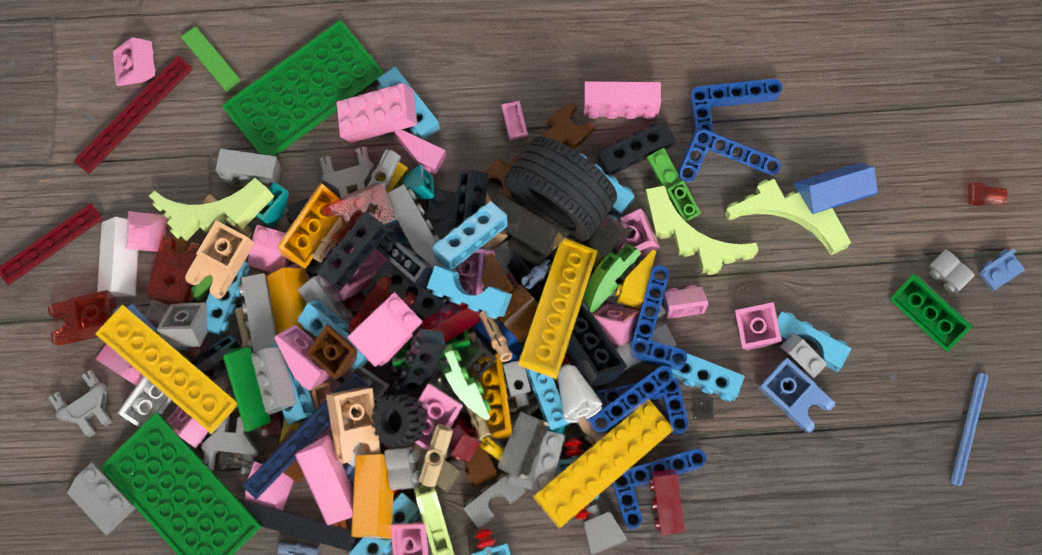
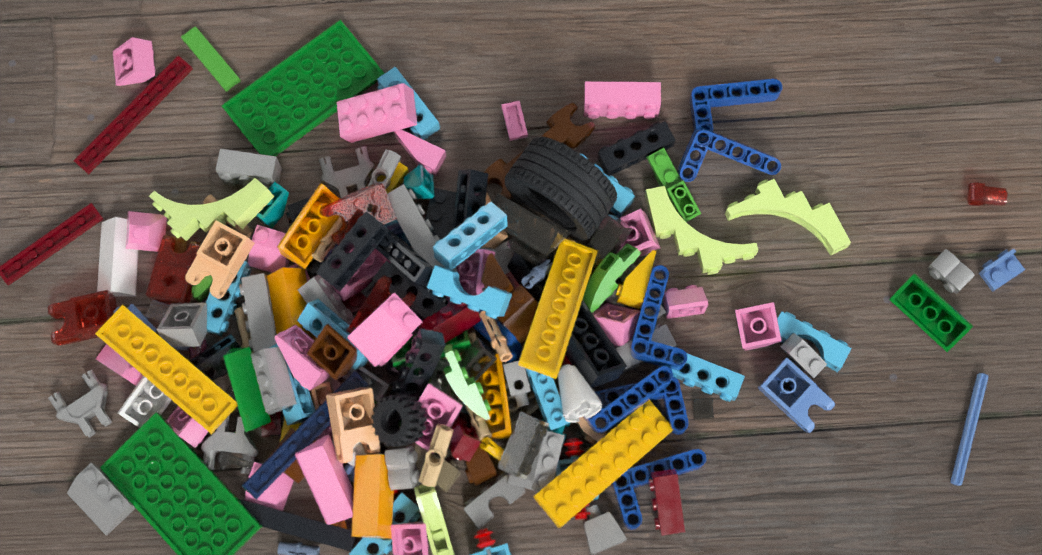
slope [794,163,878,214] -> none

